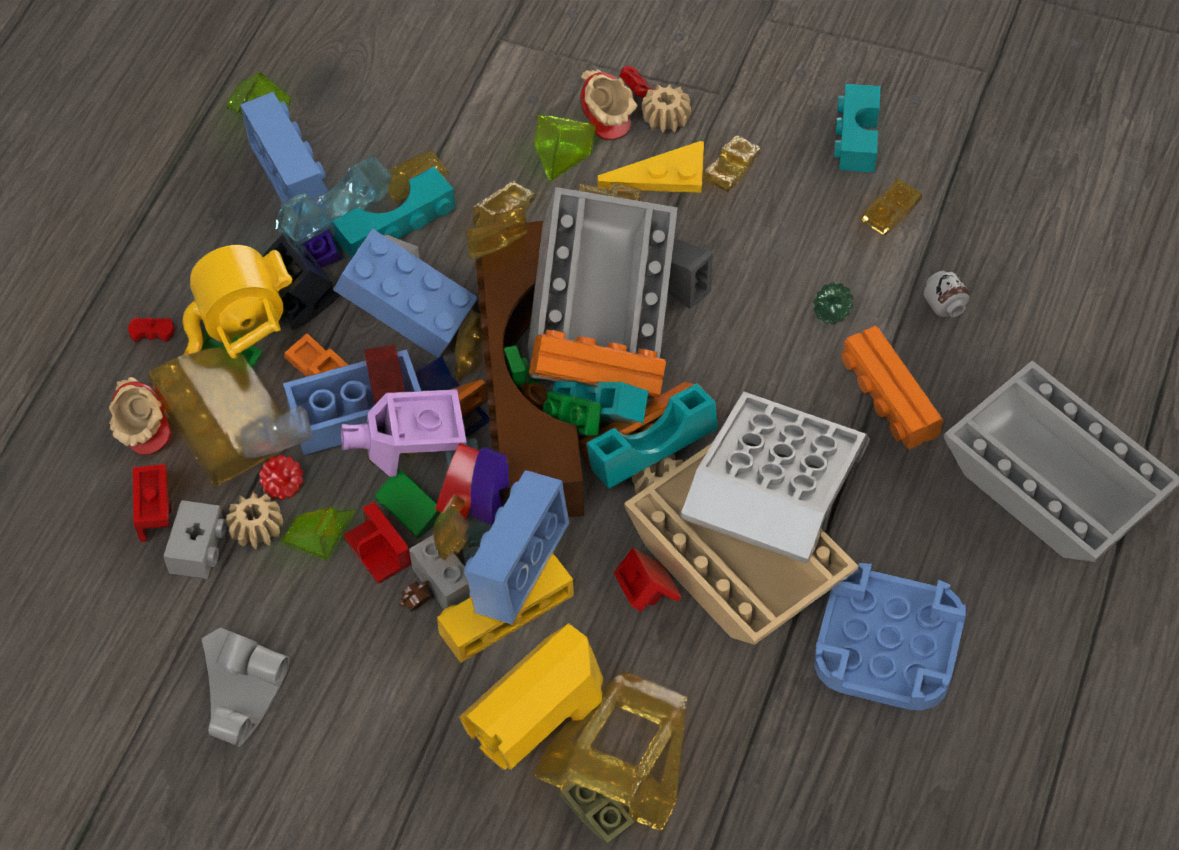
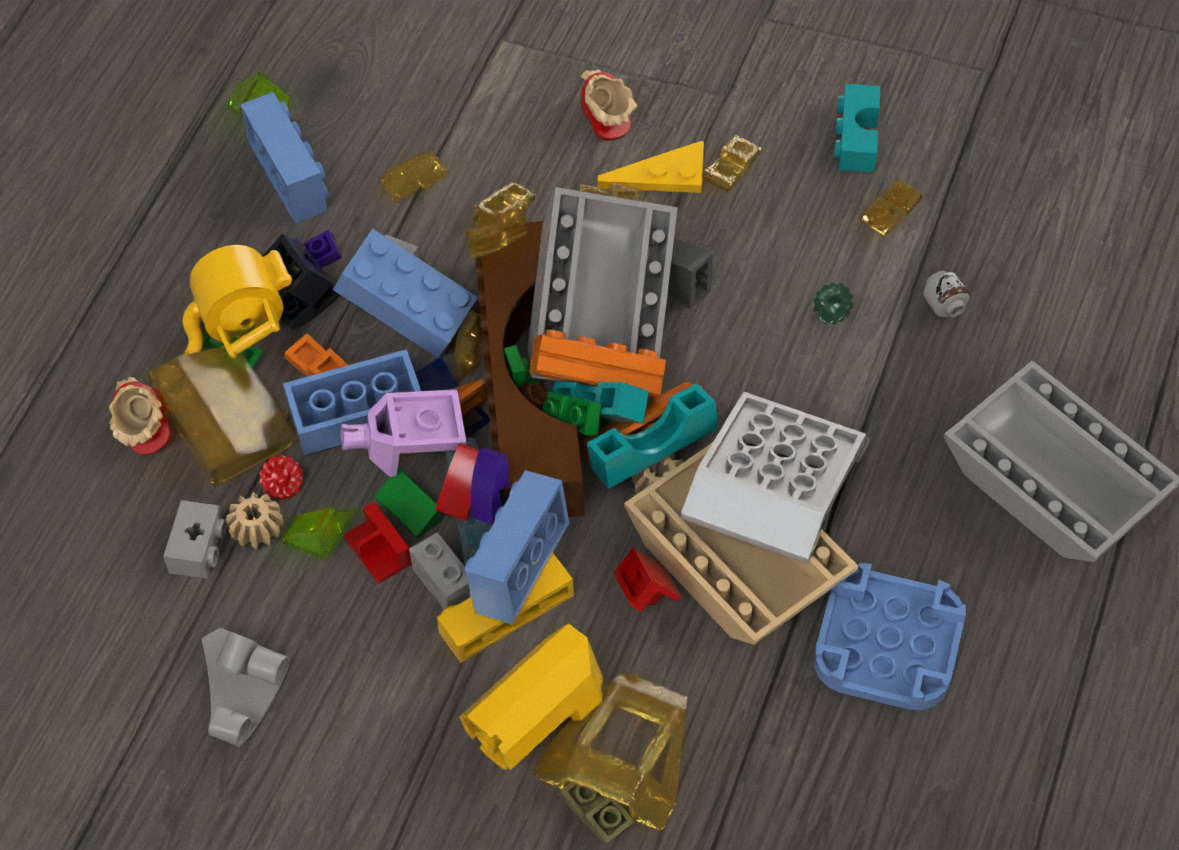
red piece [127,317,175,342] -> none
red panel [132,464,172,542] -> none
clear slope [240,406,312,459] -> none
clear light blue arch [275,155,392,244] -> none
teal arch [332,167,456,259] -> none
clear red tile [364,344,405,405] -> none
reddish brown plate [399,580,432,612] -> none
clear yellow slope [433,494,470,560] -> none
clear neon green slope [534,114,596,182] -> none
red piece [619,66,654,98] -> none
tan gear [642,83,691,133] -> none
orange brick [841,326,943,450] -> none

